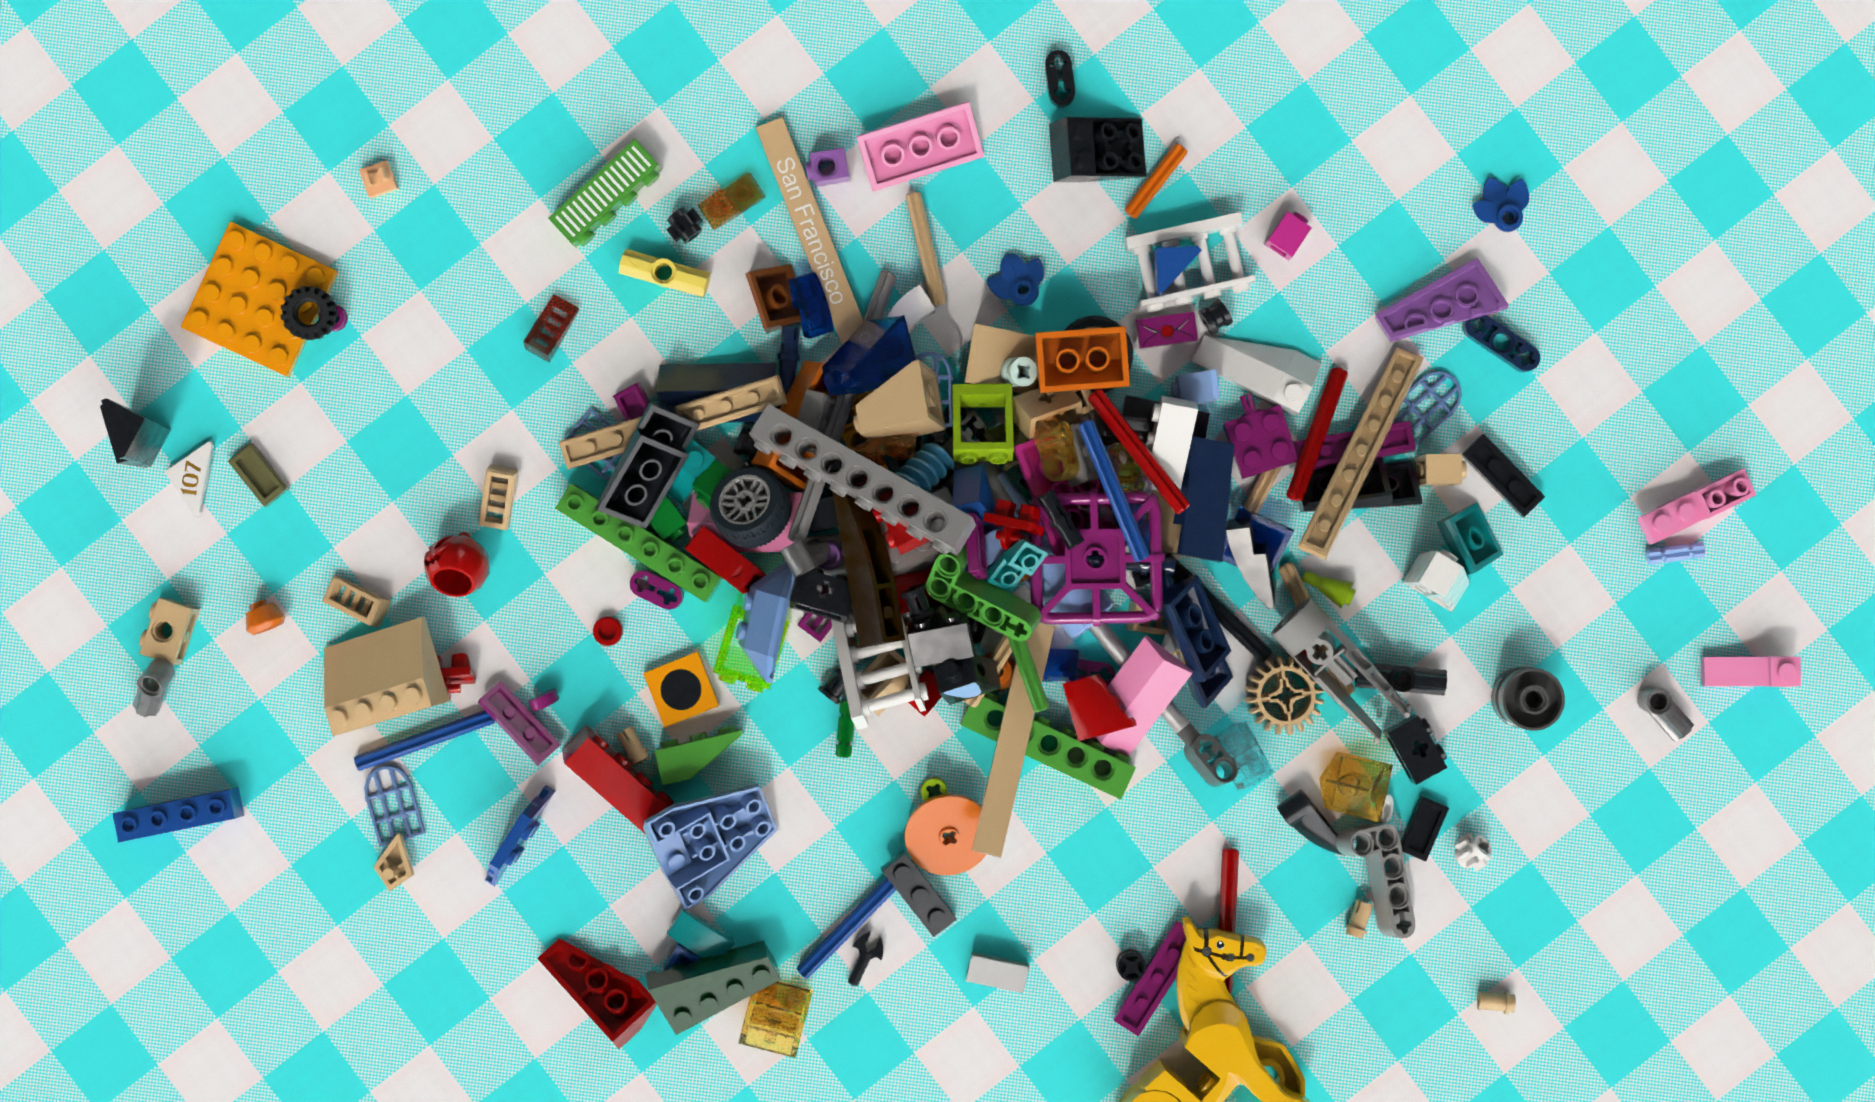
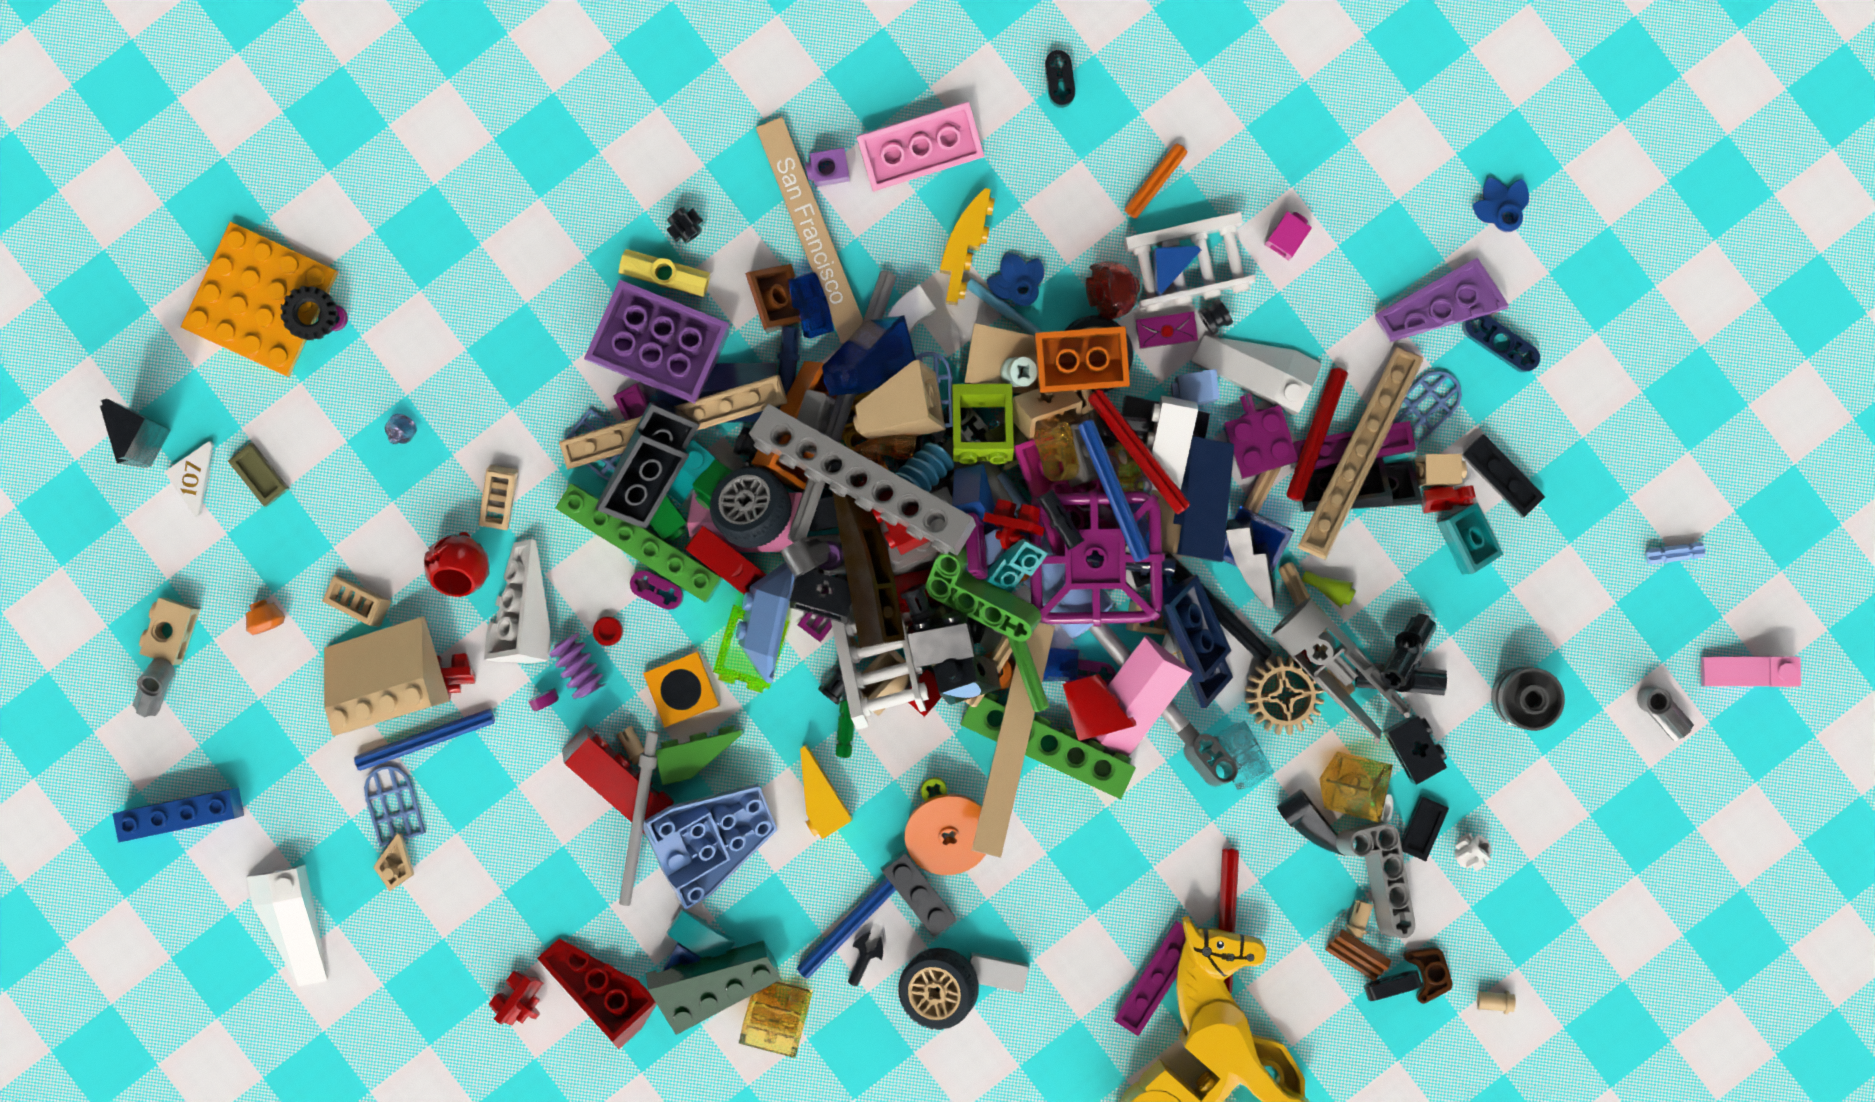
light nougat tile [359,160,398,199] -> none
magenta plate [478,681,561,766] -> none
blue wing [485,785,556,887] -> none
clear red slope [523,294,579,362] -> none
bright green brick [548,139,662,248] -> none
clear orange slope [698,172,766,230] -> none
tan axle [906,192,946,306] -> none
black slope [1049,117,1146,182] -> none
black wheel [1116,949,1147,982] -> none
white wedge [1402,549,1470,612] -> none
bright pink slope [1637,468,1756,545] -> none
none -> white wedge [247,865,328,986]
none -> tile [385,414,417,444]
none -> white wedge [484,539,551,664]
none -> red hips [489,971,544,1025]
none -> medium lavender piece [549,632,607,699]
none -> medium lavender slope [584,280,729,404]
none -> light grey bar [619,730,659,906]
none -> yellow slope [800,744,853,840]
none -> wheel [898,948,979,1030]
none -> yellow slope [940,188,995,306]
none -> medium azure bar [967,278,1042,336]
none -> clear red cylinder [1086,261,1140,320]
none -> dark orange tile [1325,929,1392,981]
none -> black beam [1364,970,1422,1001]
none -> black piece [1380,613,1436,690]
none -> reddish brown piece [1403,947,1453,1004]
none -> red plate [1421,485,1476,514]

